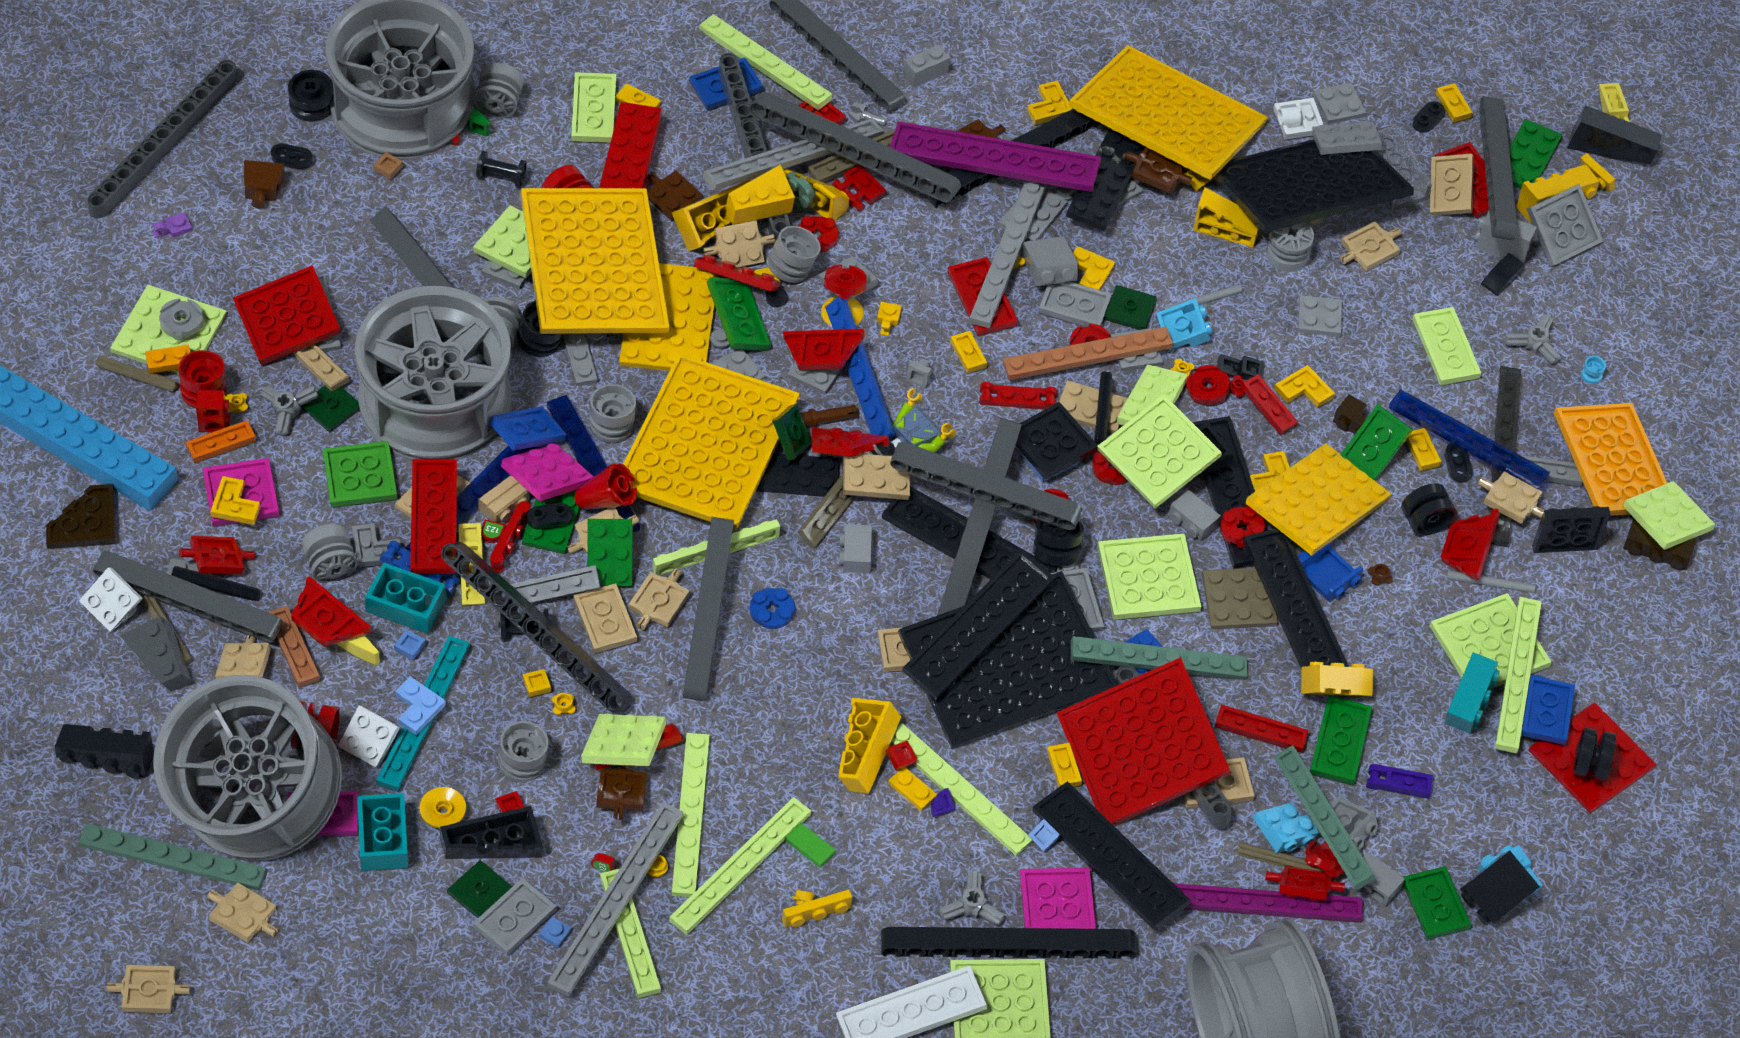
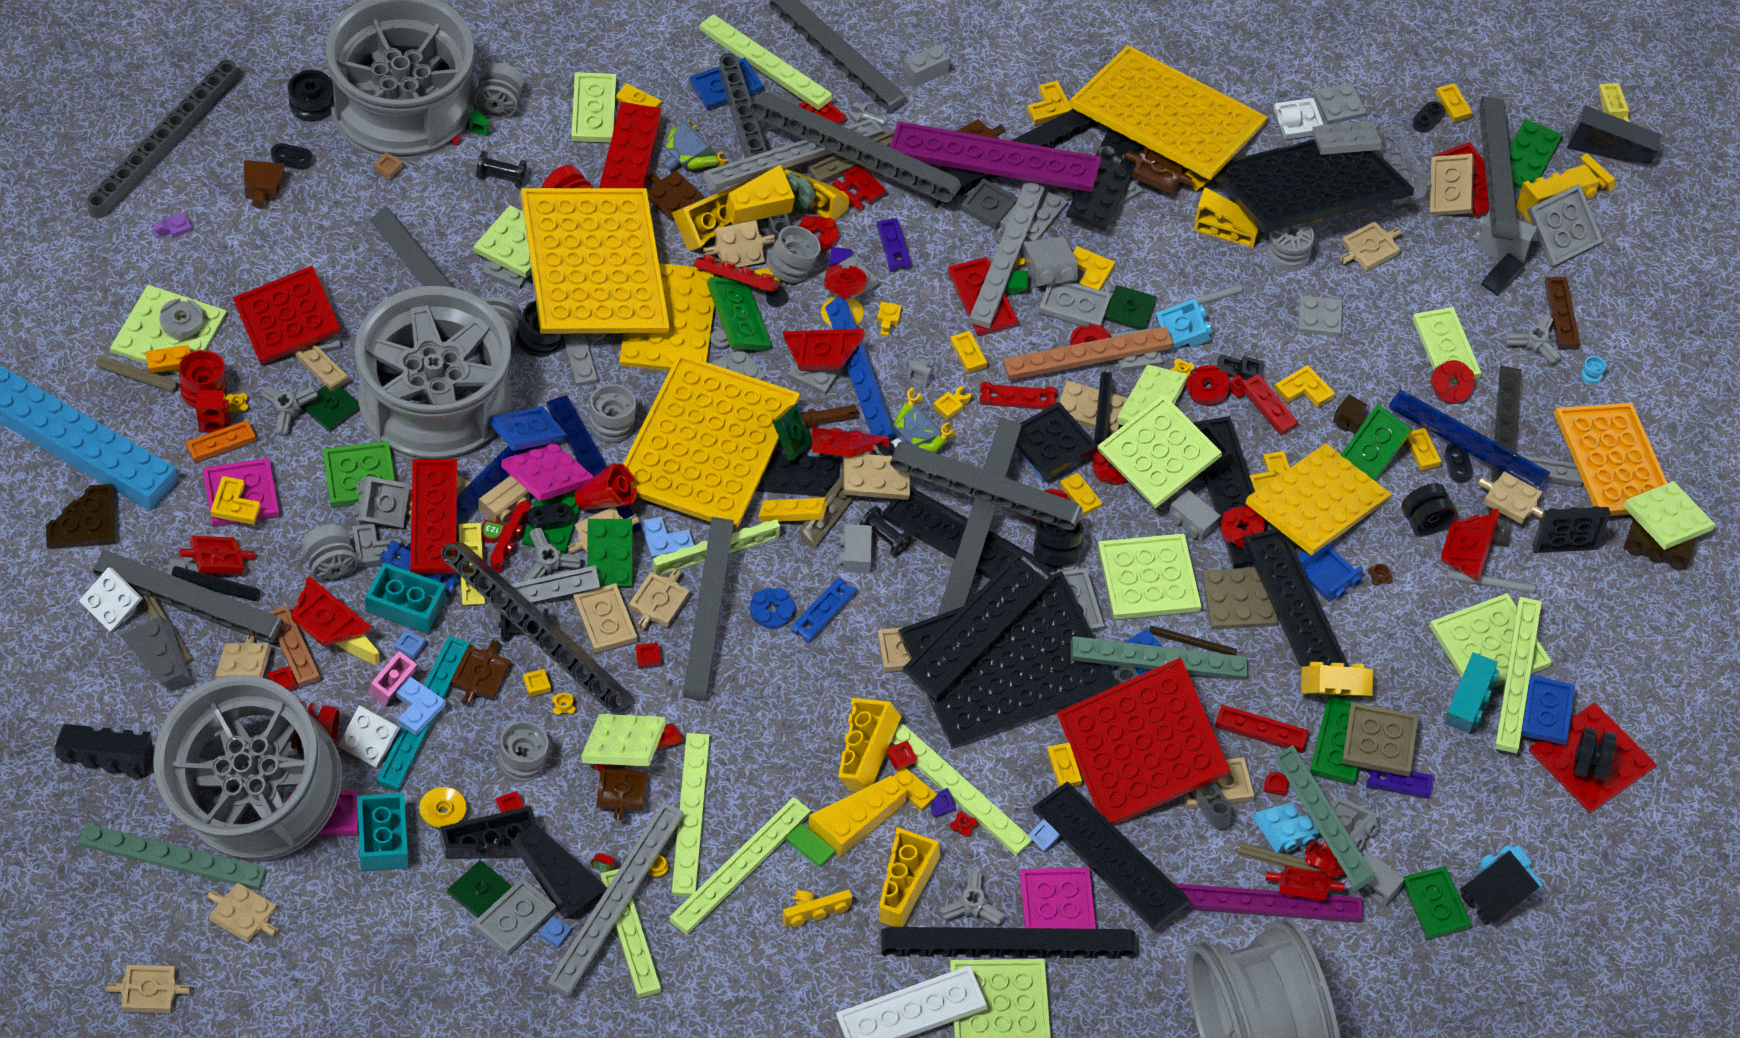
none -> red plate [267,666,297,691]
none -> light grey plate [353,476,410,528]
none -> bright pink brick [368,651,417,707]
none -> reddish brown plate [451,639,511,706]
none -> black wedge [511,824,607,919]
none -> light grey bush [524,528,581,581]
none -> red plate [635,642,661,668]
none -> light blue plate [640,517,694,560]
none -> sand blue torso [663,120,729,172]
none -> yellow plate [758,498,827,522]
none -> blue plate [791,577,858,644]
none -> yellow wedge [808,776,907,858]
none -> dark purple tile [829,247,852,267]
none -> black hose [859,506,913,557]
none -> dark purple plate [876,218,911,272]
none -> yellow wedge [879,827,940,927]
none -> yellow plate [932,386,972,421]
none -> red plate [950,812,977,836]
none -> dark grey plate [960,178,1018,229]
none -> green slope [1005,270,1029,295]
none -> yellow plate [1060,473,1103,516]
none -> dark brown bar [1149,625,1237,655]
none -> red tile [1263,772,1288,797]
none -> dark tan plate [1342,702,1419,777]
none -> red plate [1430,360,1474,403]
none -> reddish brown plate [1544,277,1580,349]

